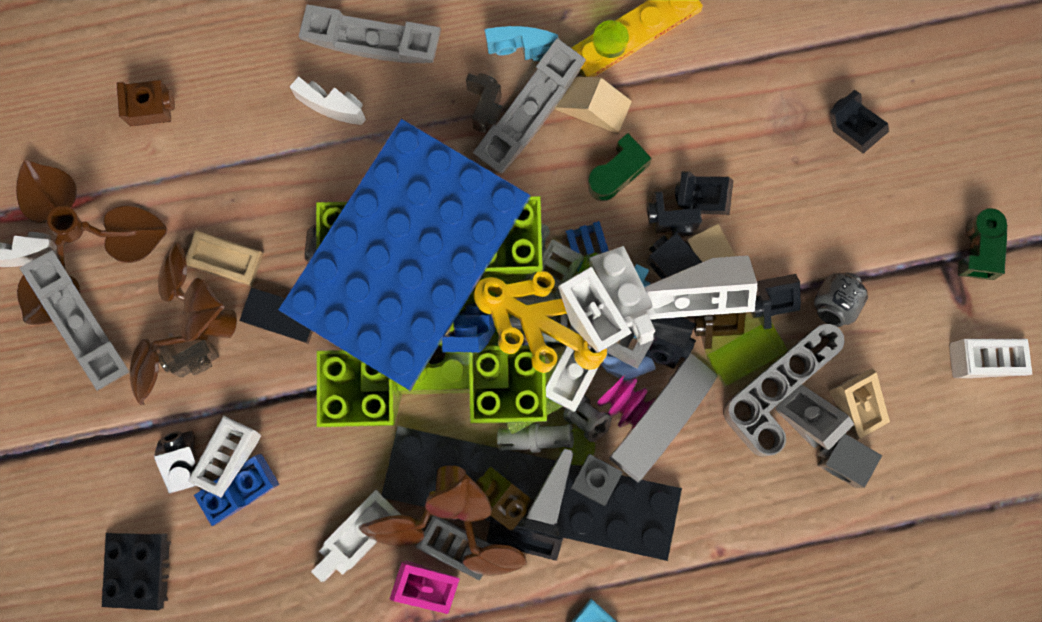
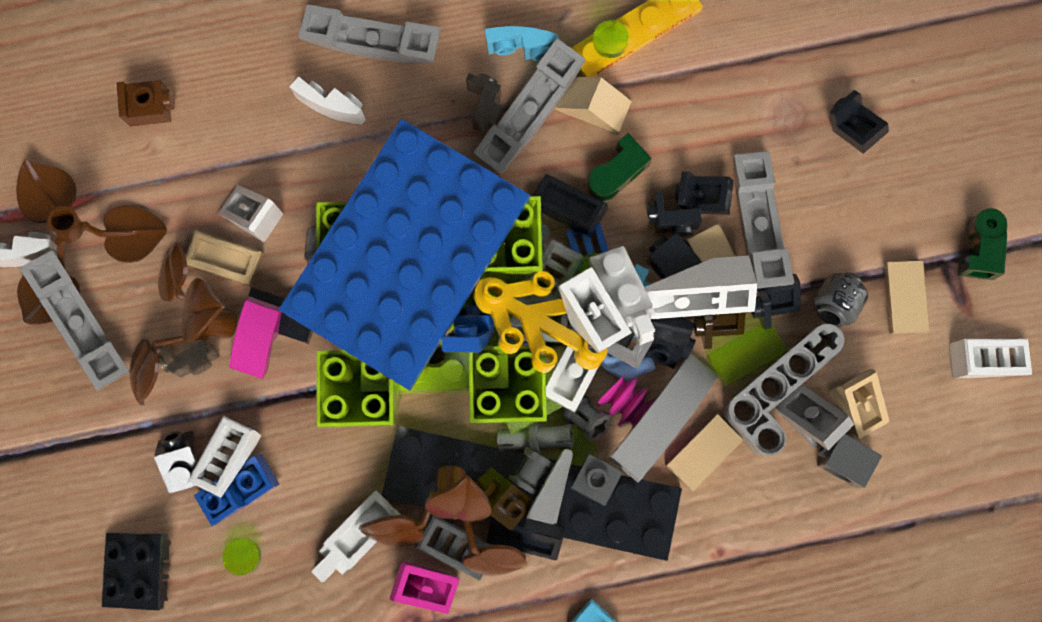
none -> white slope [218,185,283,243]
none -> clear neon green tile [222,538,261,576]
none -> dark pink slope [229,296,282,379]
none -> dark grey bush [508,447,554,496]
none -> black tile [531,174,608,237]
none -> tan tile [666,414,744,492]
none -> light grey slope [733,151,794,289]
none -> tan tile [884,261,929,334]

